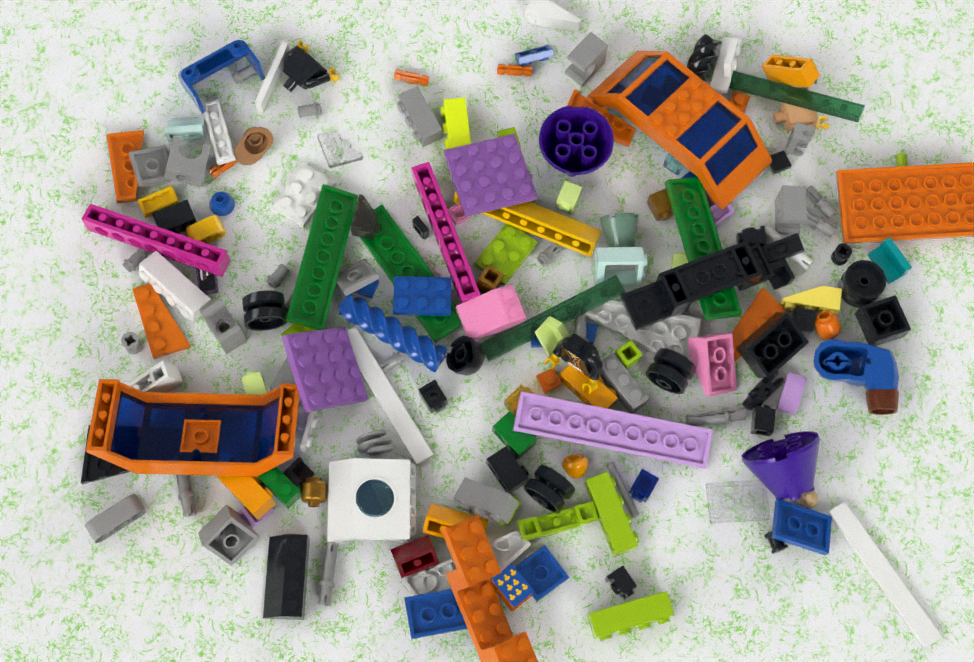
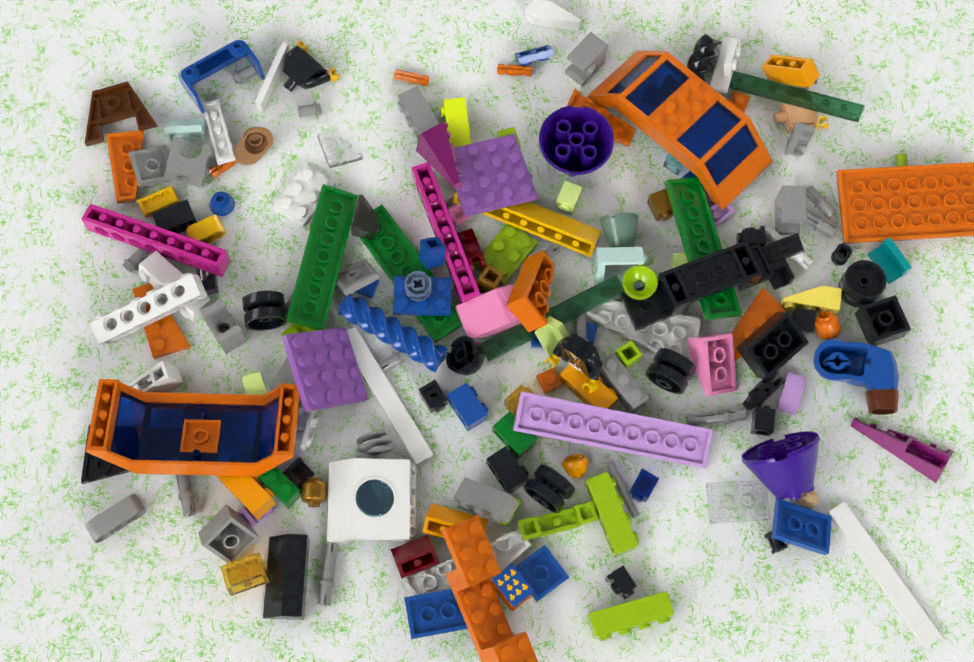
light grey bush [121,332,143,354] -> none
light grey pin [266,264,290,288] -> none
black tile [412,215,429,240] -> none
black tile [770,150,792,174] -> none
none -> reddish brown wing [85,81,158,146]
none -> white brick [90,272,207,345]
none -> clear yellow brick [220,552,270,596]
none -> sand blue wheel [404,271,432,302]
none -> magenta wedge [415,122,463,189]
none -> blue brick [418,236,446,269]
none -> blue brick [447,382,489,431]
none -> dark red hinge [457,229,487,272]
none -> orange wedge [506,250,554,332]
none -> lime piece [622,265,658,300]
none -> magenta wedge [851,417,954,483]

